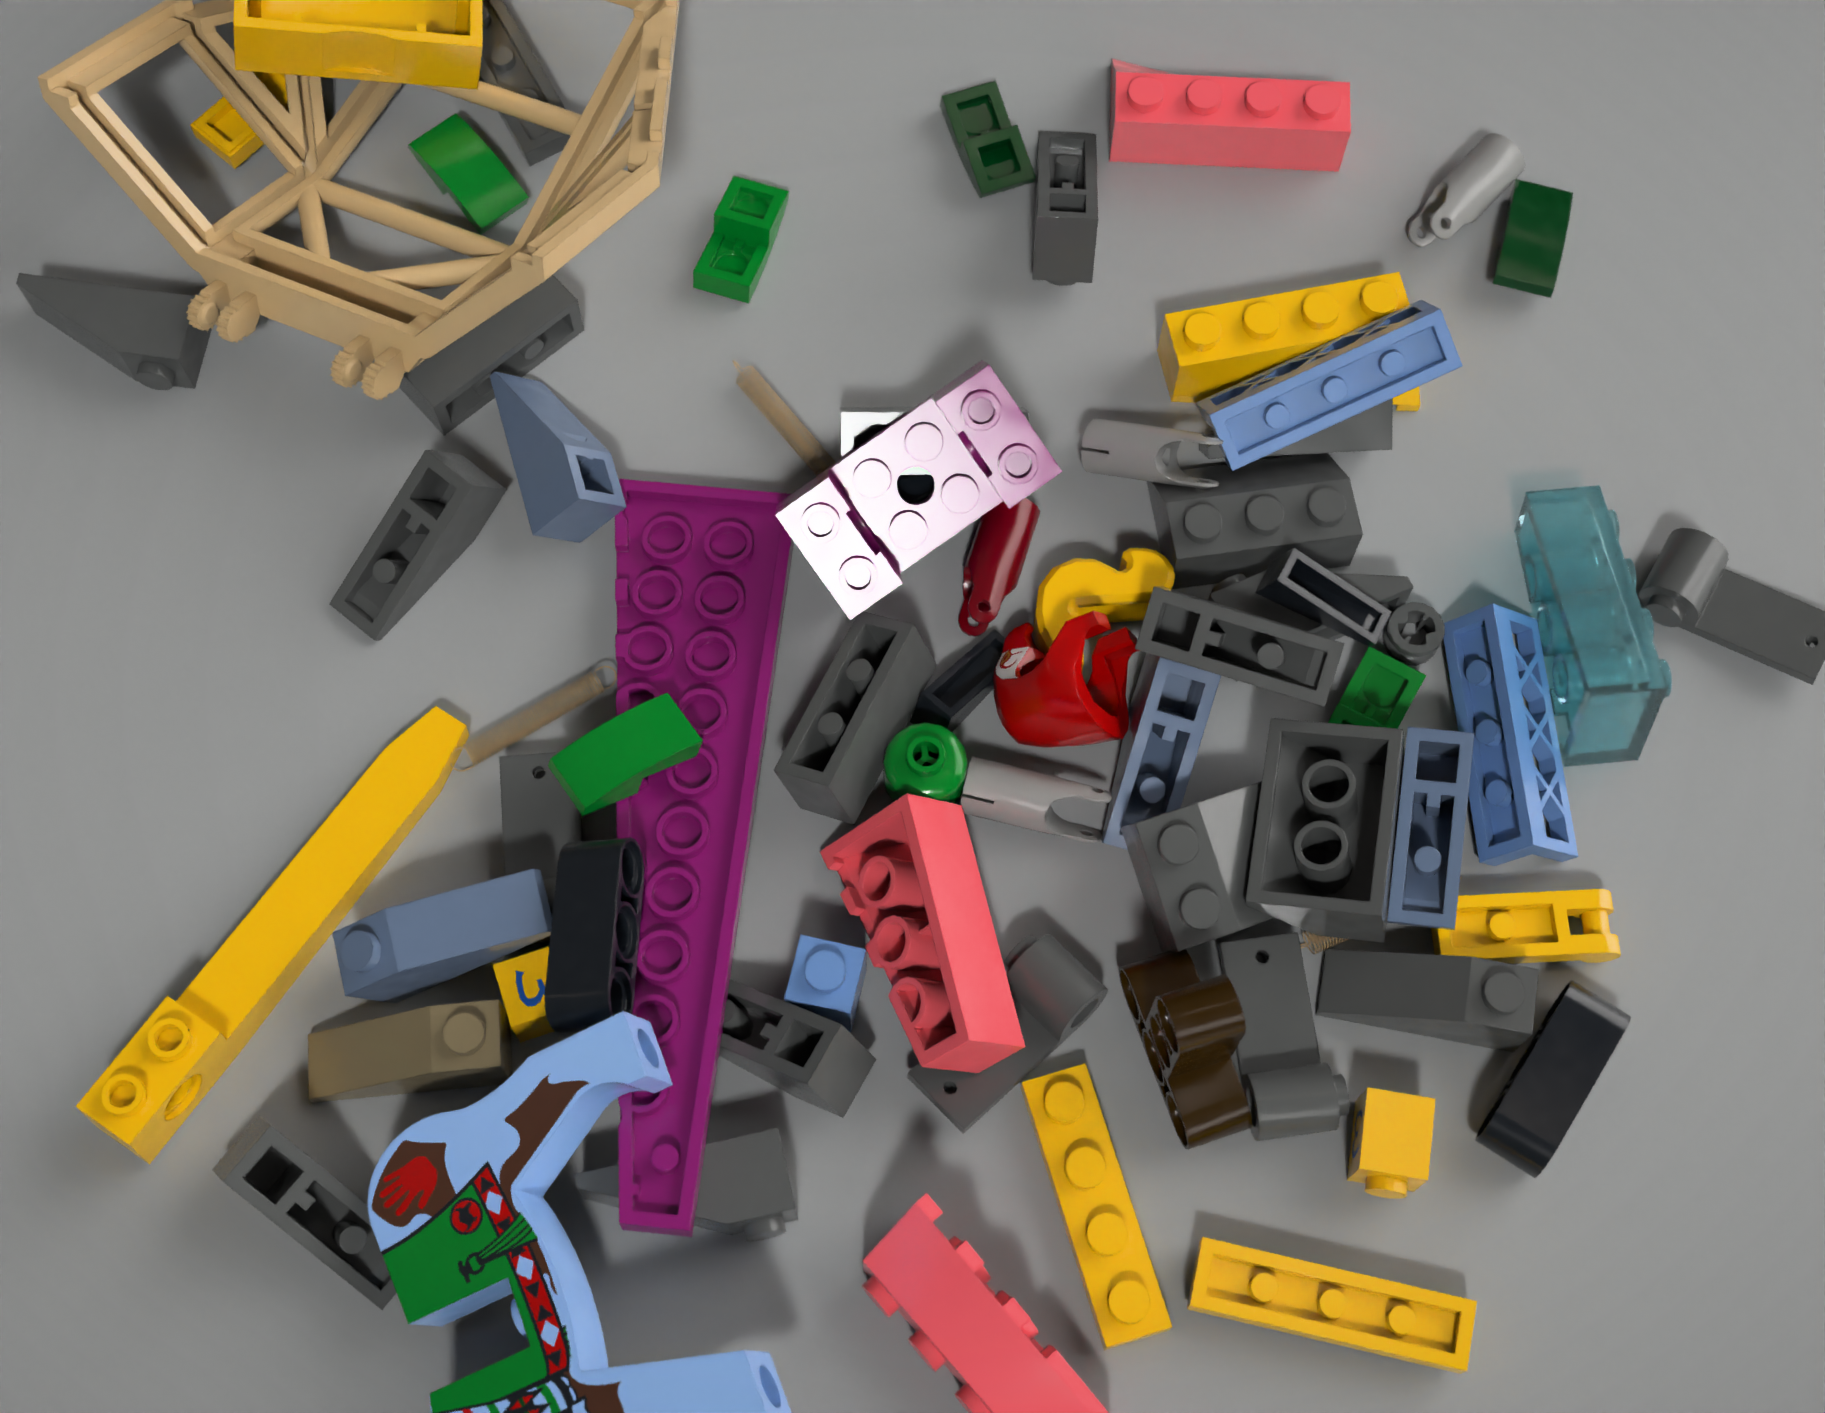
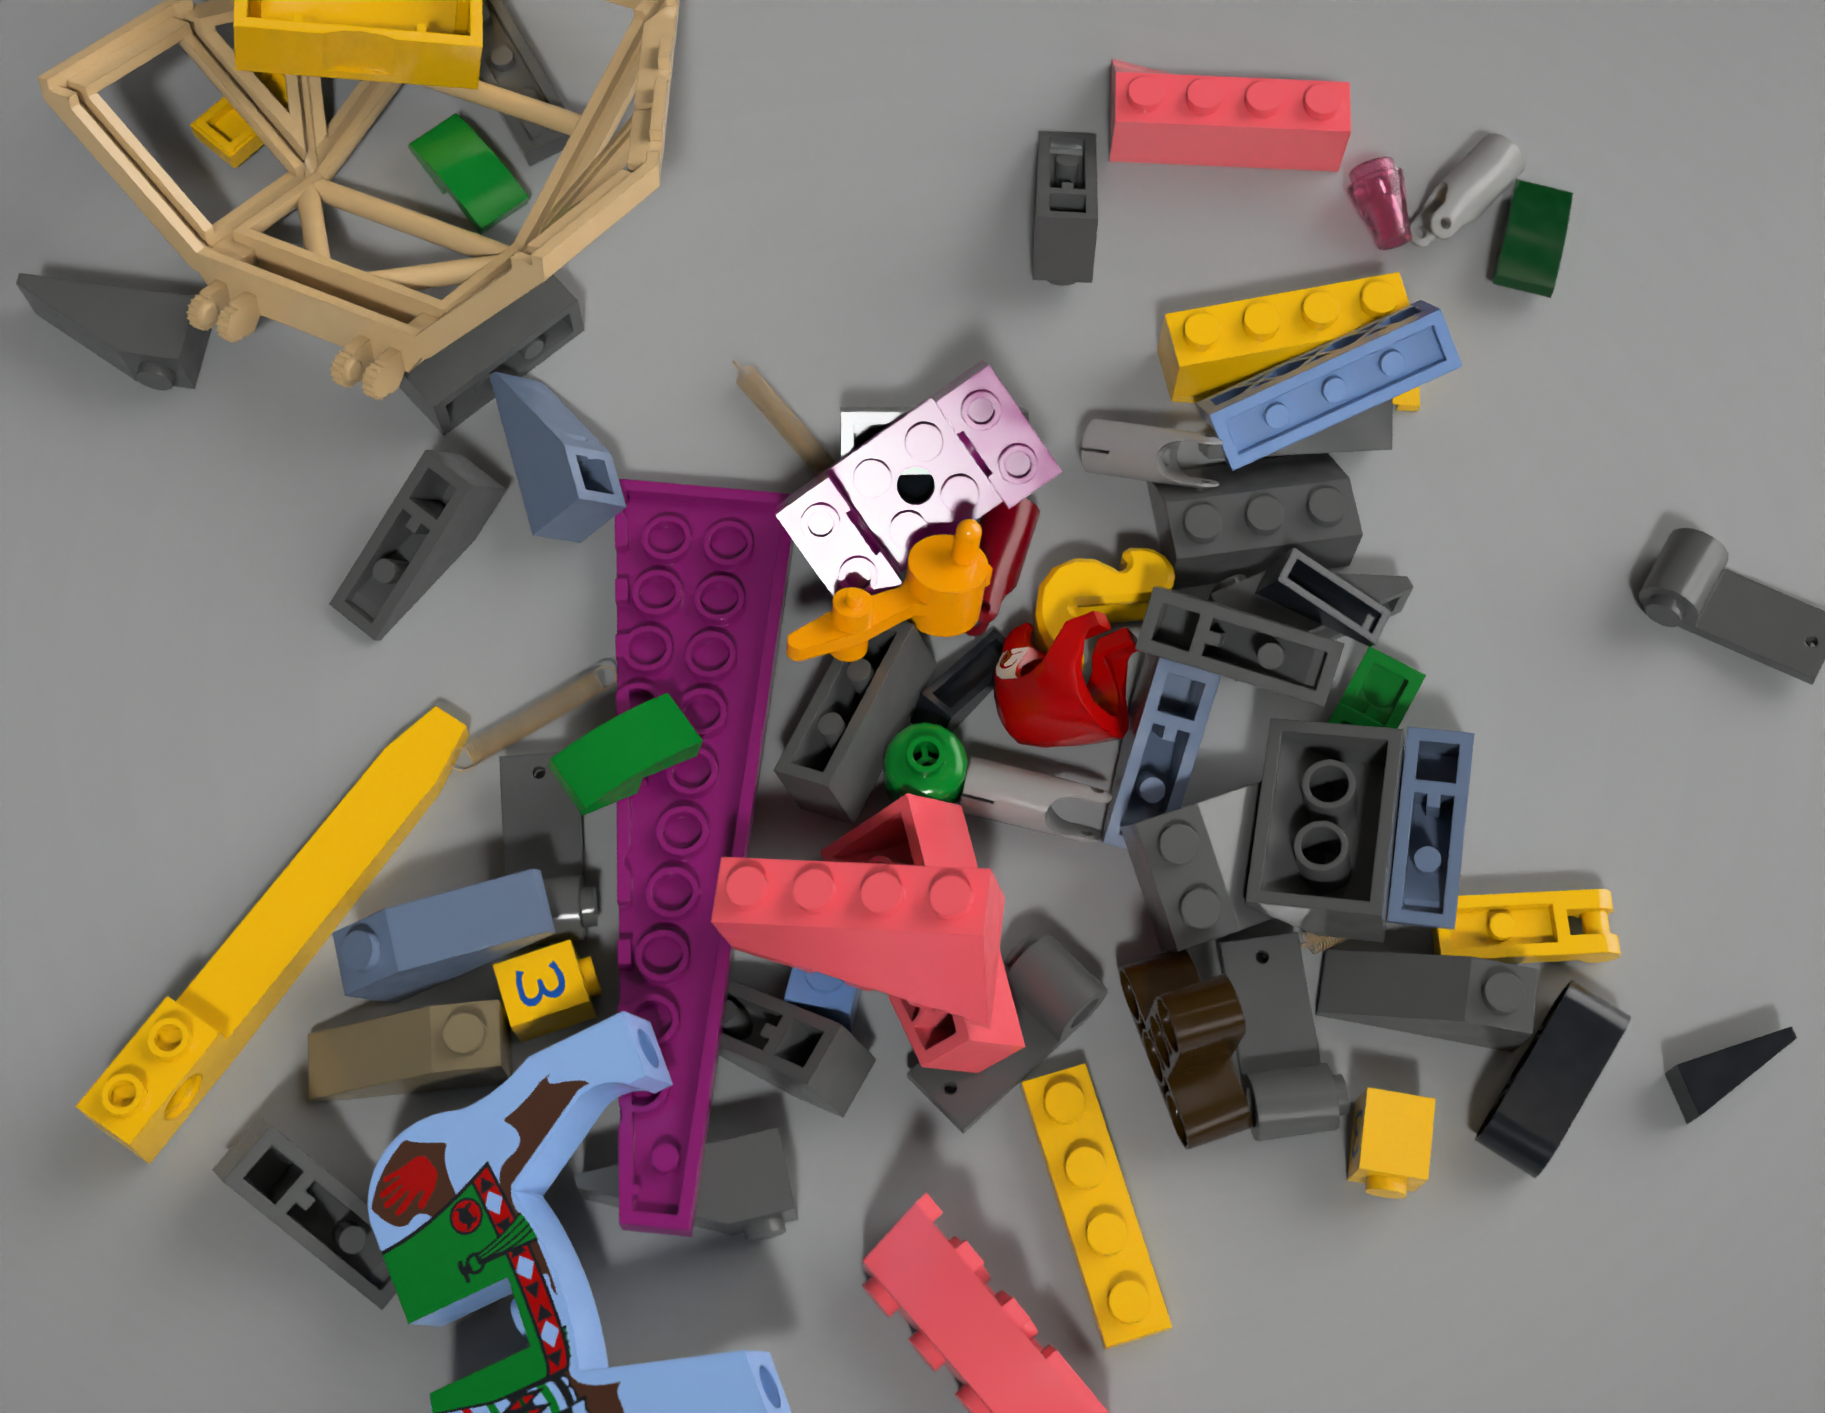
black beam [545,837,644,1033] -> none
green slope [693,176,789,304] -> none
dark green slope [940,81,1036,198] -> none
yellow plate [1187,1237,1477,1374] -> none
dark grey bush [1383,602,1445,666] -> none
medium blue fence [1443,603,1579,866] -> none
clear light blue wedge [1514,485,1672,767] -> none
none -> coral wedge [711,857,1005,1029]
none -> light orange piece [786,519,993,662]
none -> clear pink cone [1347,157,1413,250]
none -> black piece [1664,1026,1797,1124]

